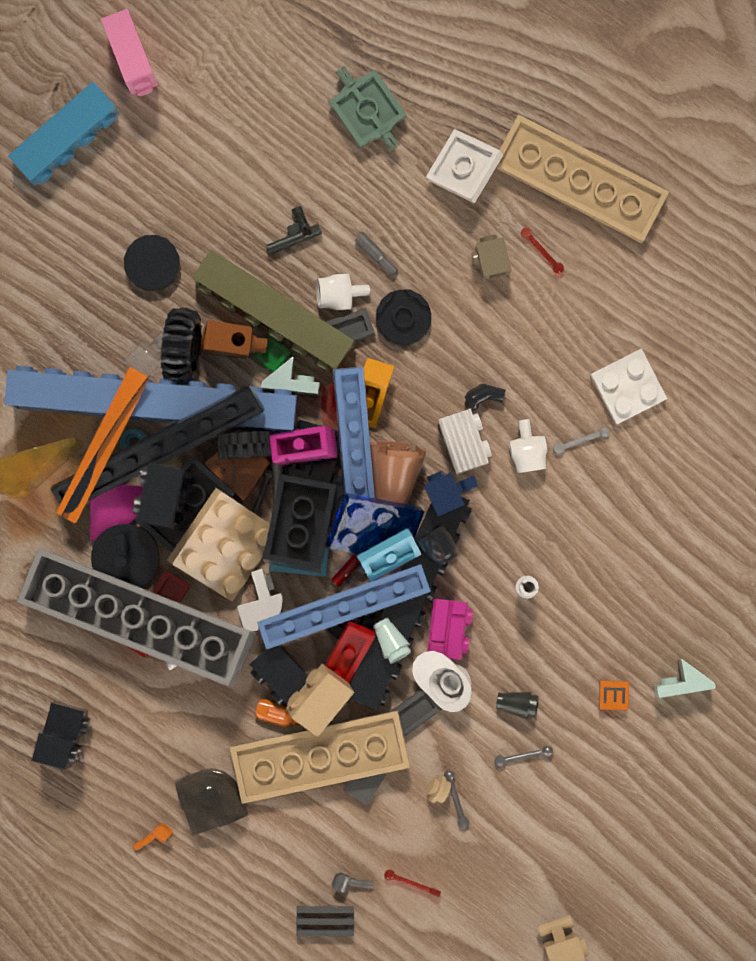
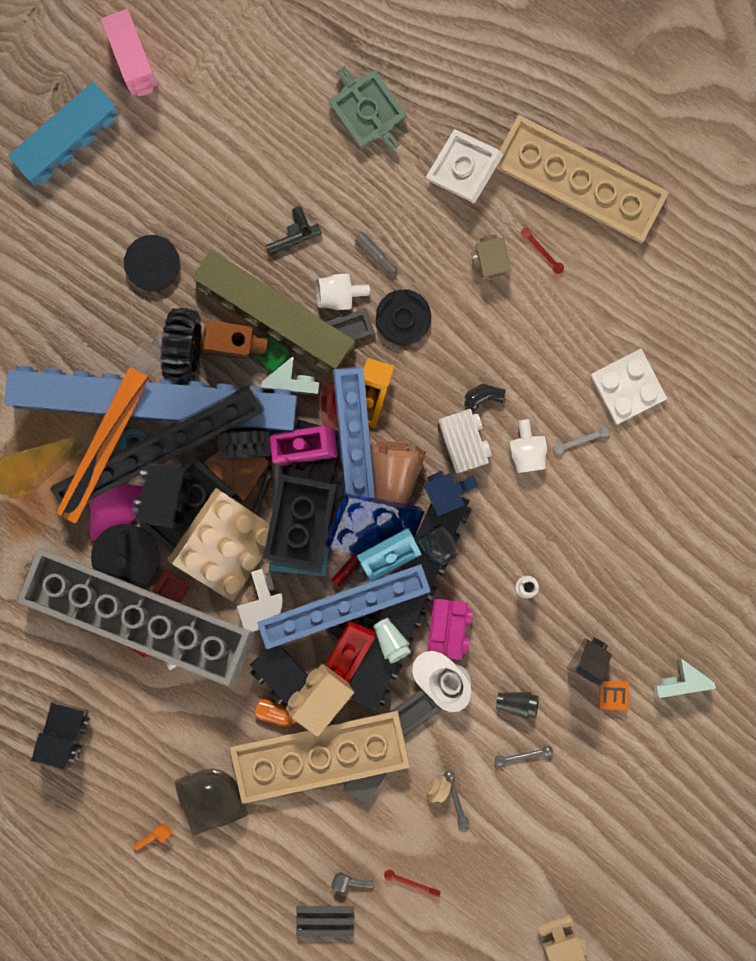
none -> black slope [567,637,612,686]

